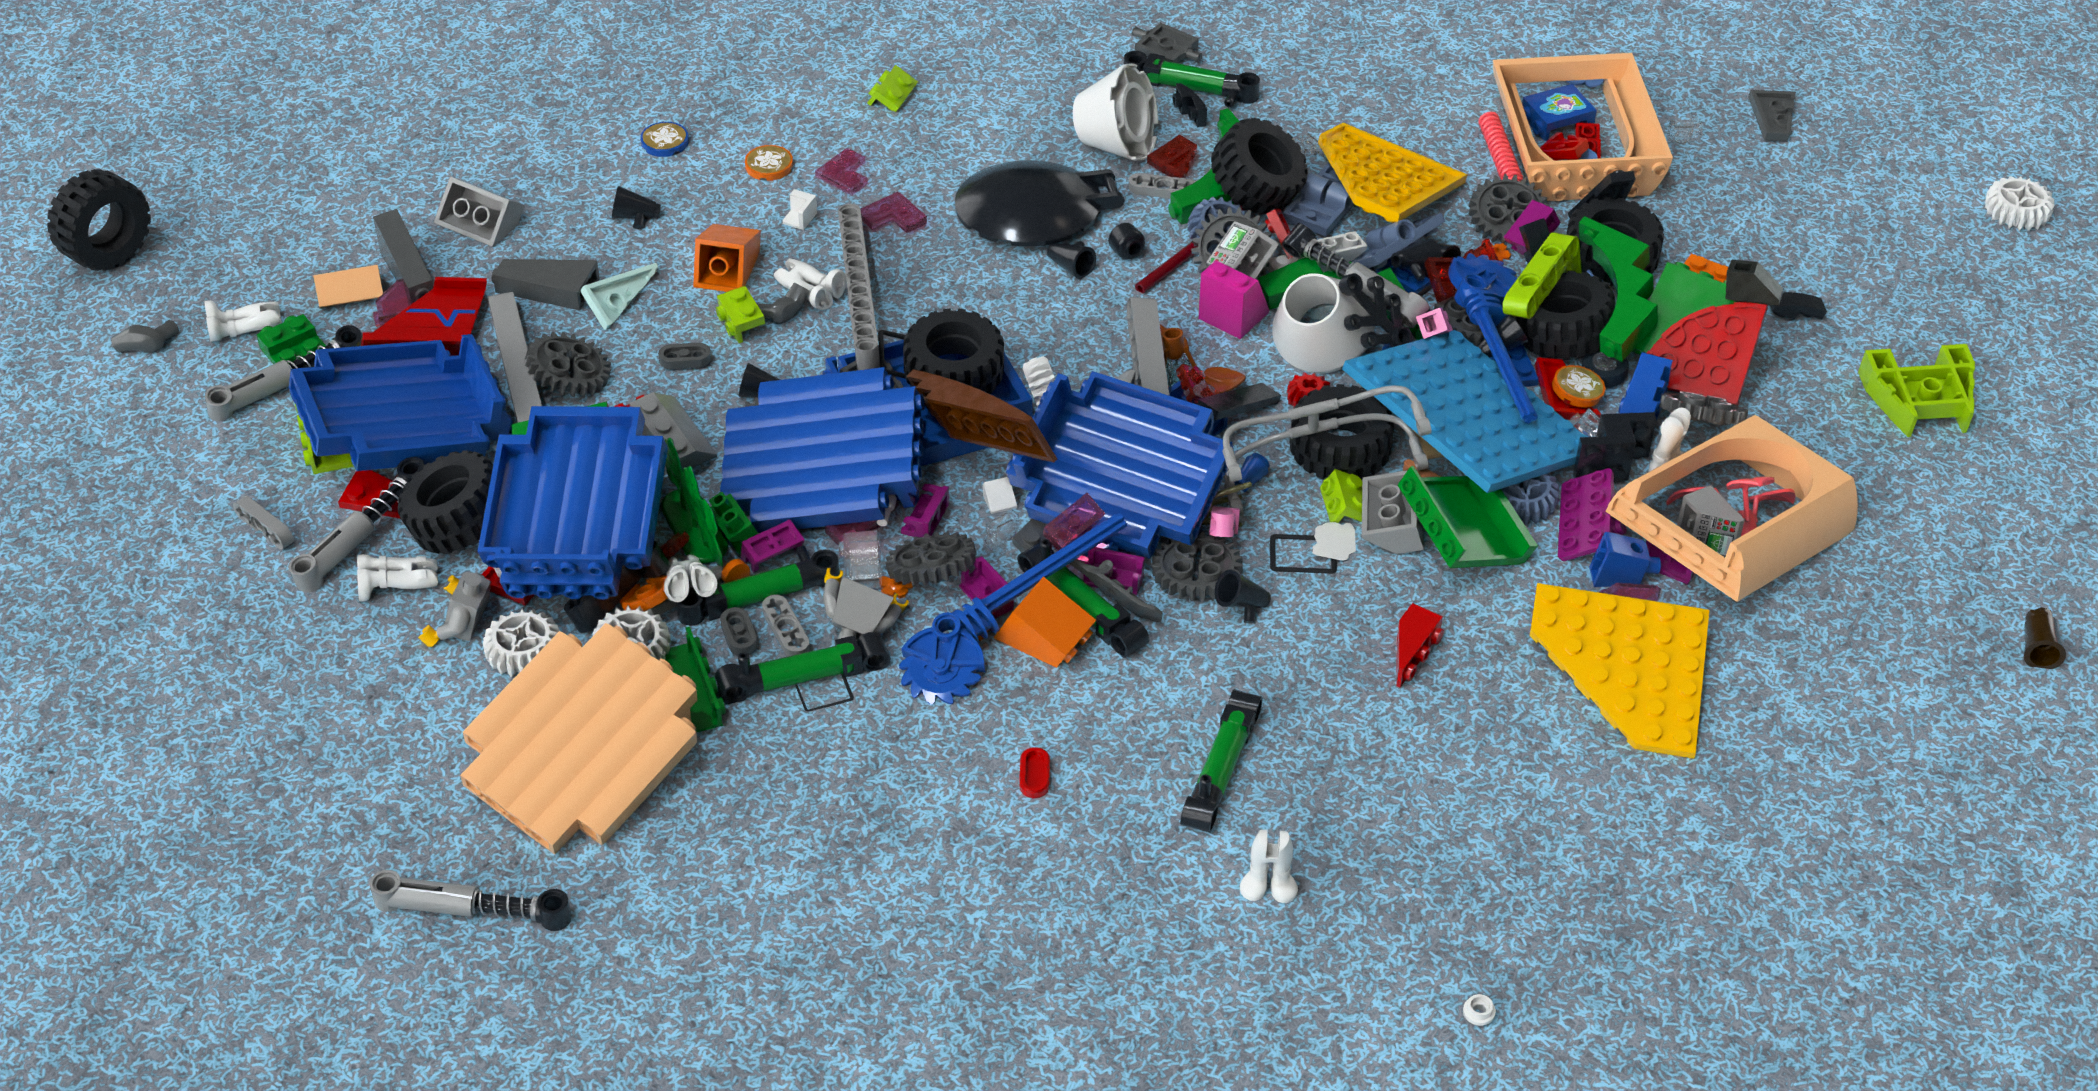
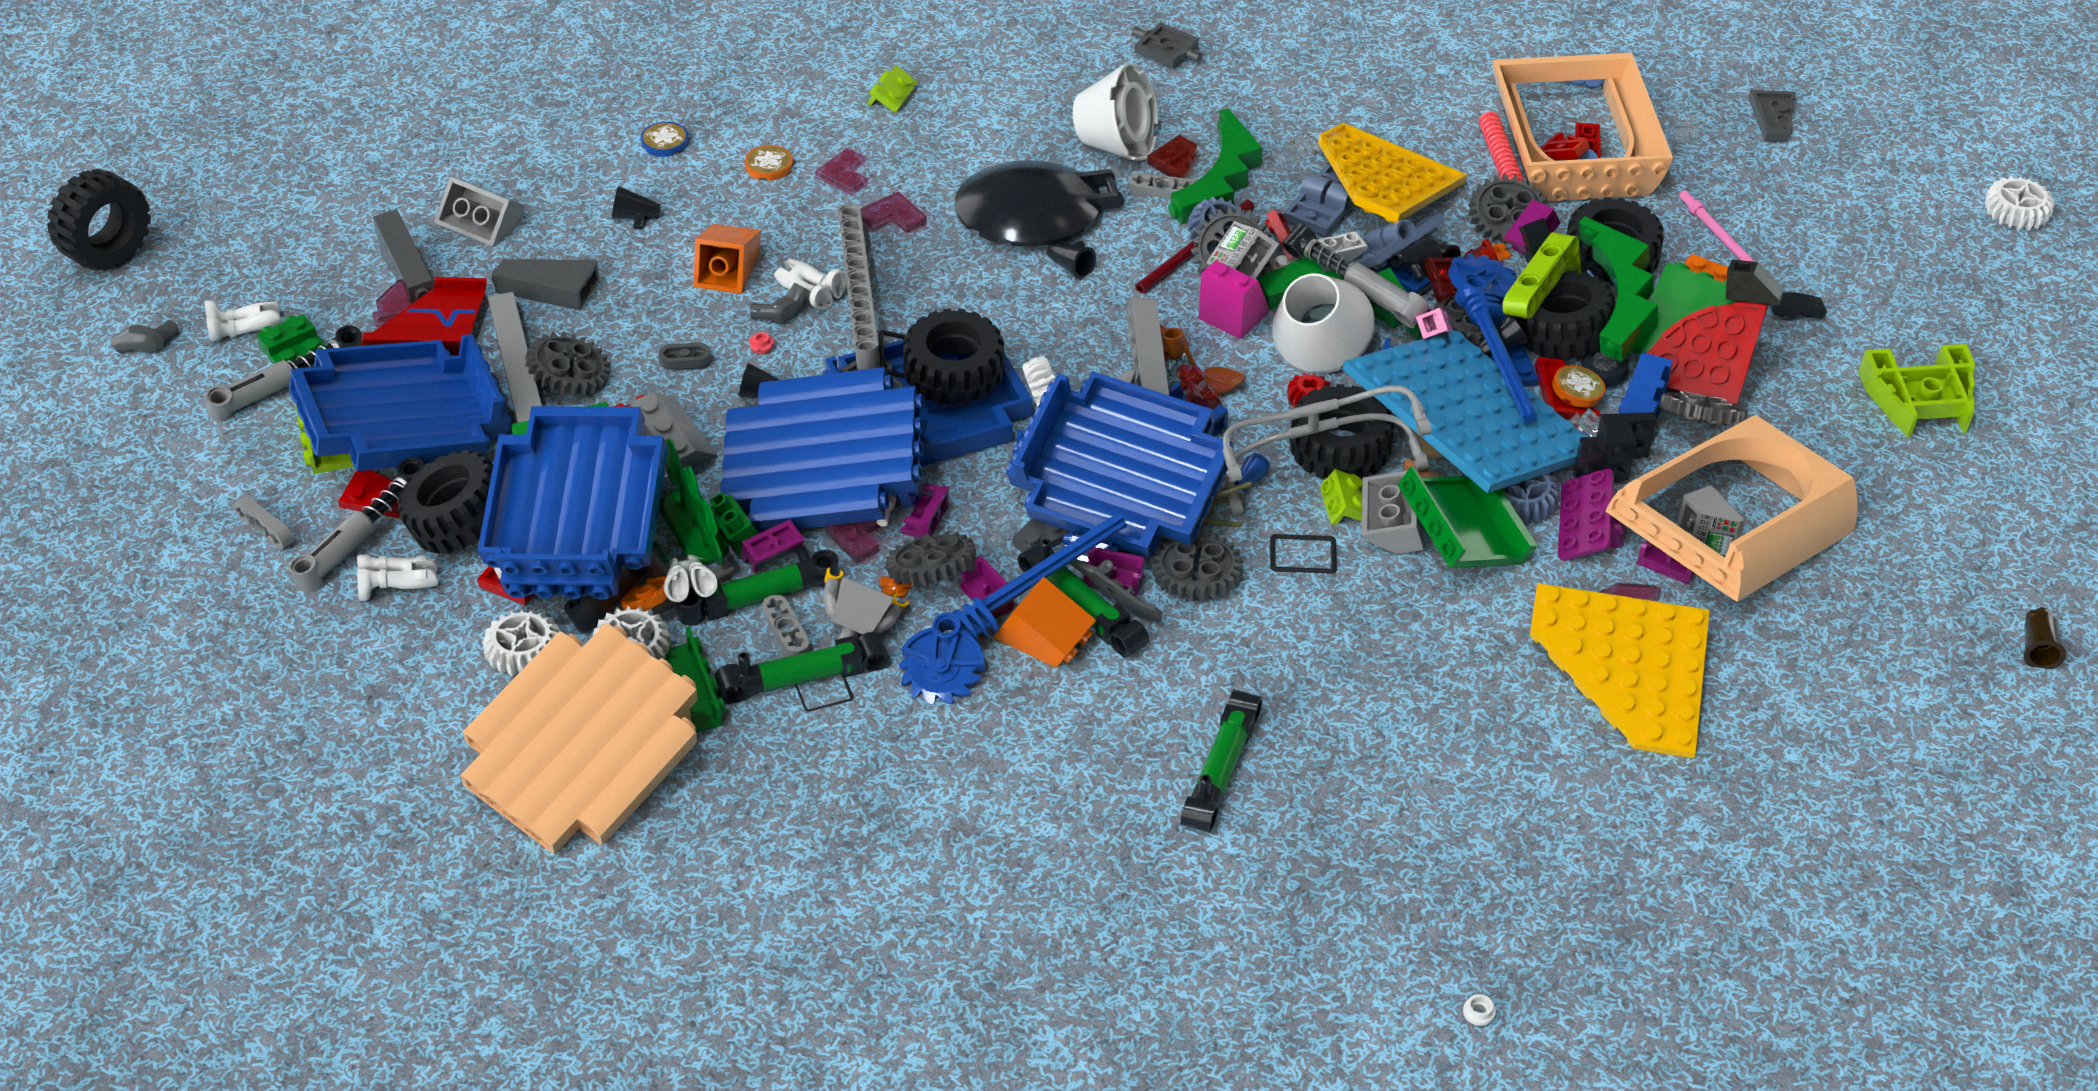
light nougat piece [313,265,384,308] -> none
piece [369,870,572,931] -> none
light grey torso [418,572,491,647] -> none
light aqua wing [580,263,658,330] -> none
clear red gear [660,531,690,560] -> none
lime bracket [715,286,765,344] -> none
dark grey plate [720,607,757,655] -> none
orange tile [721,559,750,583] -> none
white panel [783,189,817,230] -> none
clear brick [839,530,882,590] -> none
reddish brown slope [906,369,1057,463] -> none
white slope [983,477,1017,514] -> none
red tile [1019,747,1050,798] -> none
clear pink slope [1043,493,1105,551] -> none
black head [1108,223,1145,260] -> none
piece [1124,51,1260,107] -> none
black slope [1172,83,1207,128] -> none
black tile [1197,383,1281,420] -> none
bright pink leg [1209,506,1240,537] -> none
black tyre [1211,118,1308,214] -> none
black piece [1215,569,1271,623] -> none
white piece [1240,830,1298,903] -> none
white sticker [1312,522,1356,561] -> none
black plant [1339,273,1412,349] -> none
red slope [1396,603,1444,688] -> none
blue panel [1522,84,1597,141] -> none
black wing [1568,170,1636,218] -> none
blue torso [1589,532,1661,587] -> none
white piece [1648,408,1691,485] -> none
coral plant [1666,476,1796,536] -> none
none -> coral plate [749,332,775,354]
none -> bright pink bar [1679,190,1755,262]

